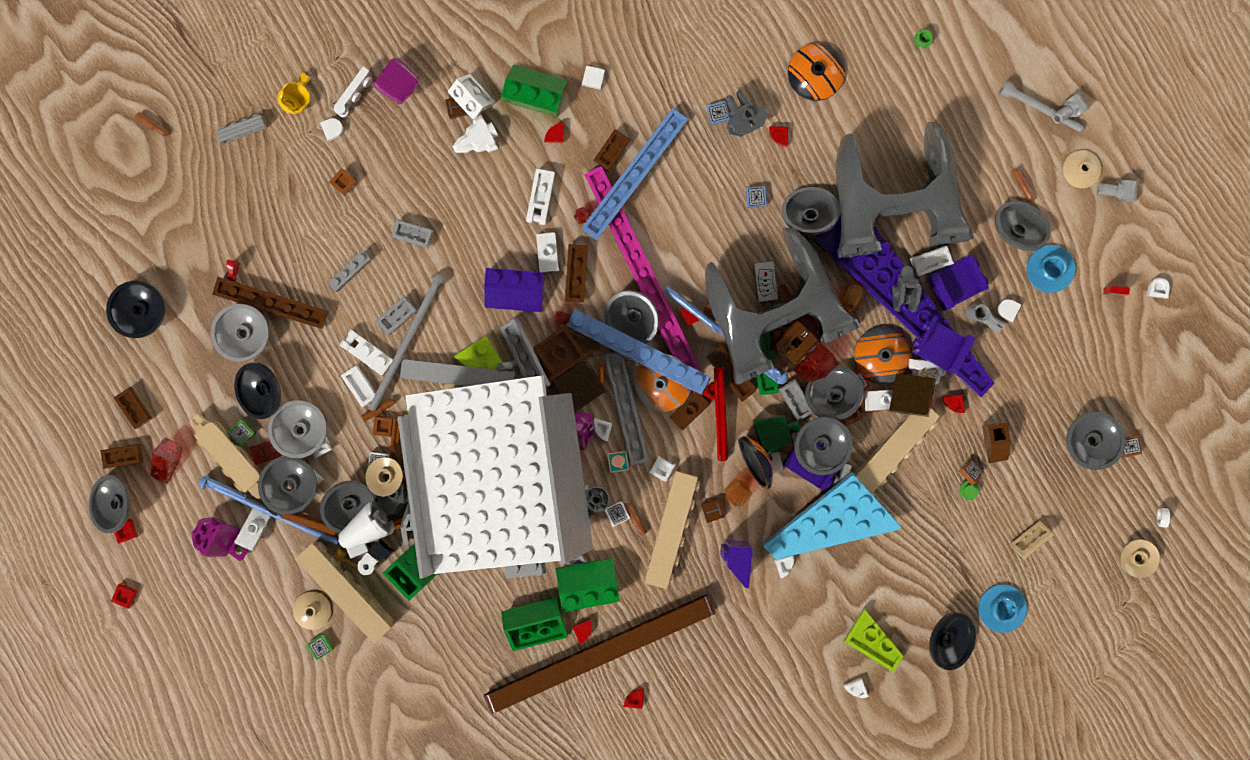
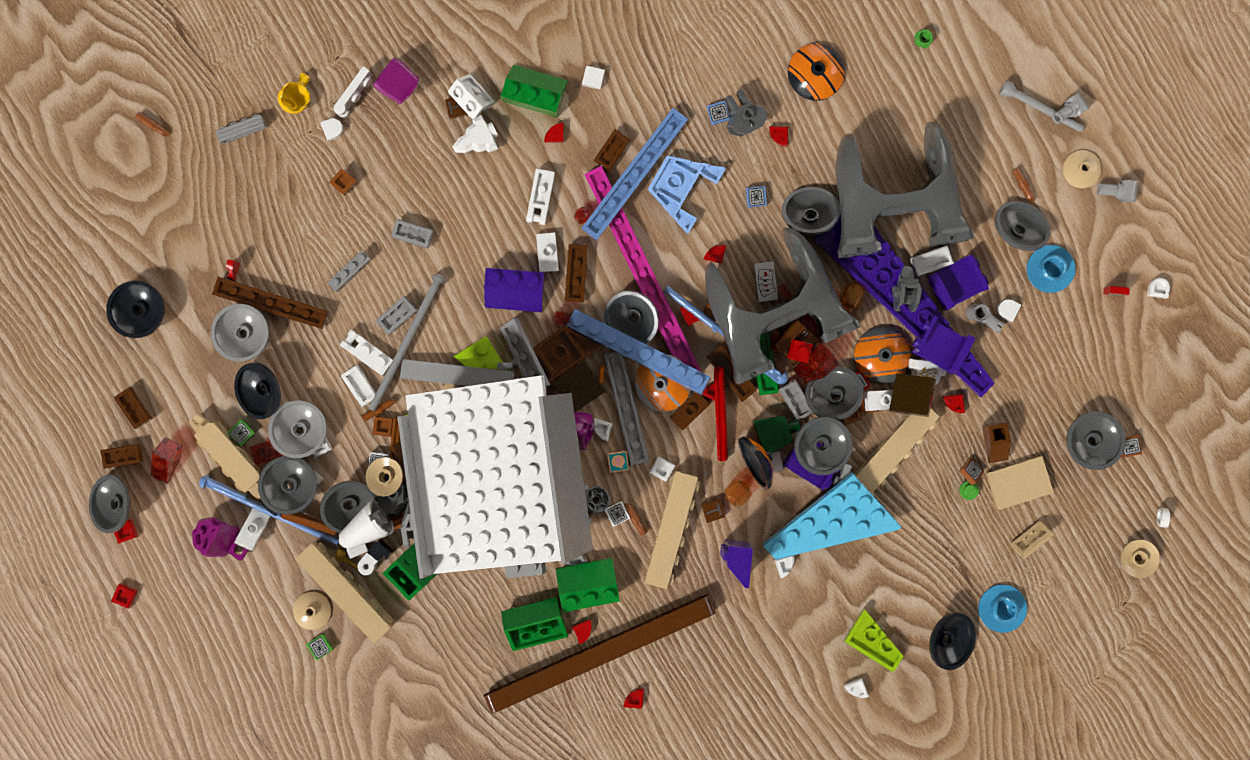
none -> light blue wing [648,156,726,234]
none -> red tile [703,245,727,264]
none -> red plate [787,339,813,363]
none -> tan tile [986,456,1054,510]

